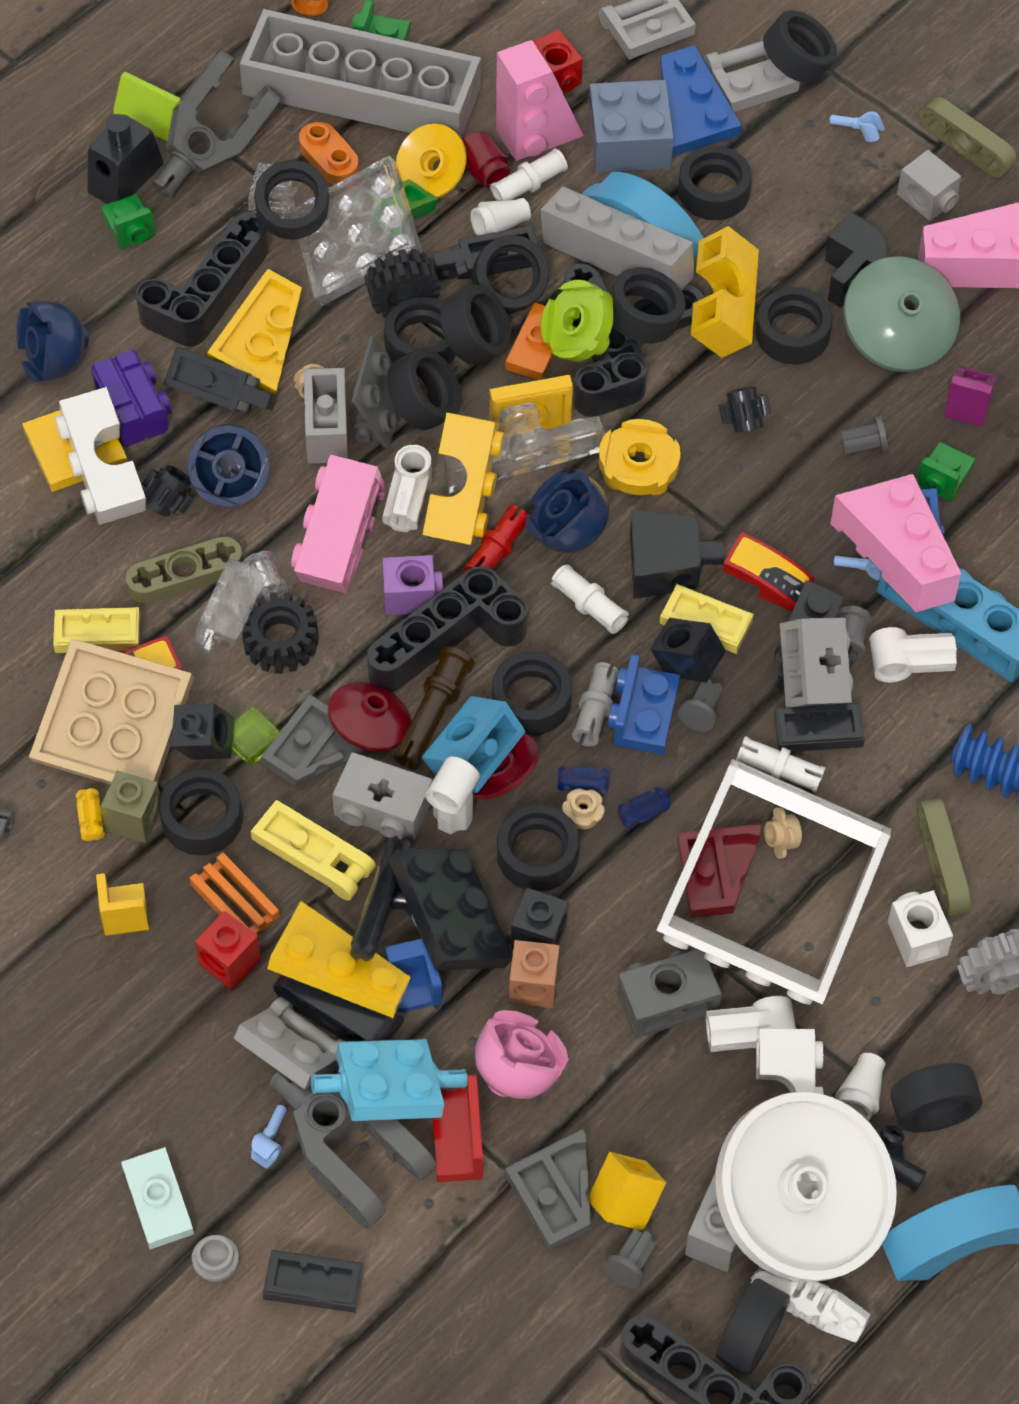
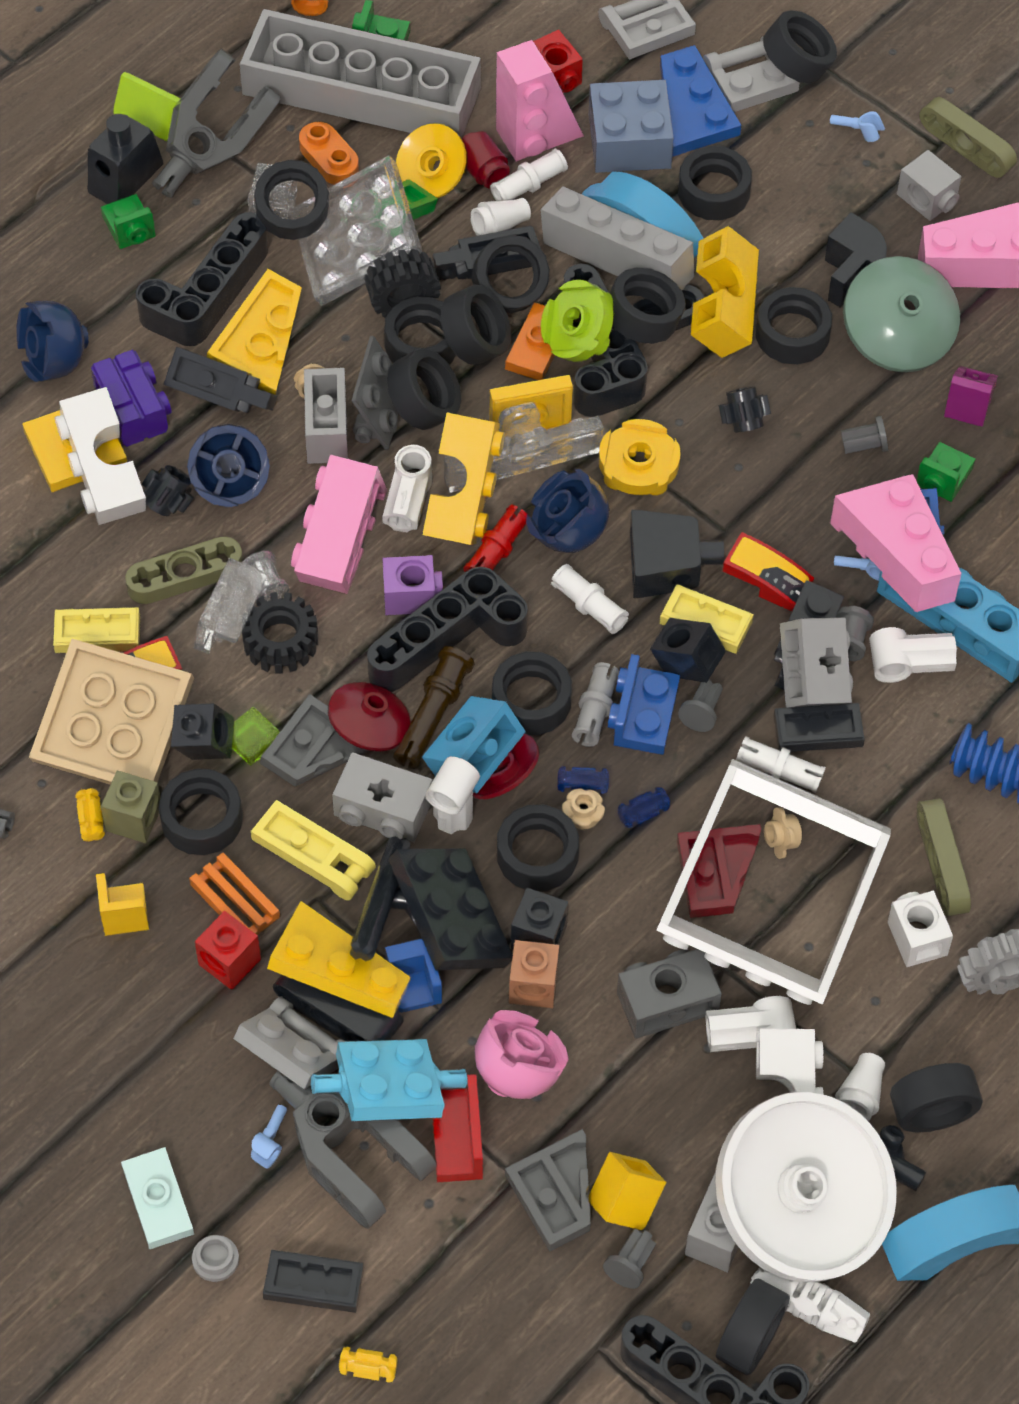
none -> yellow piece [339,1346,398,1382]

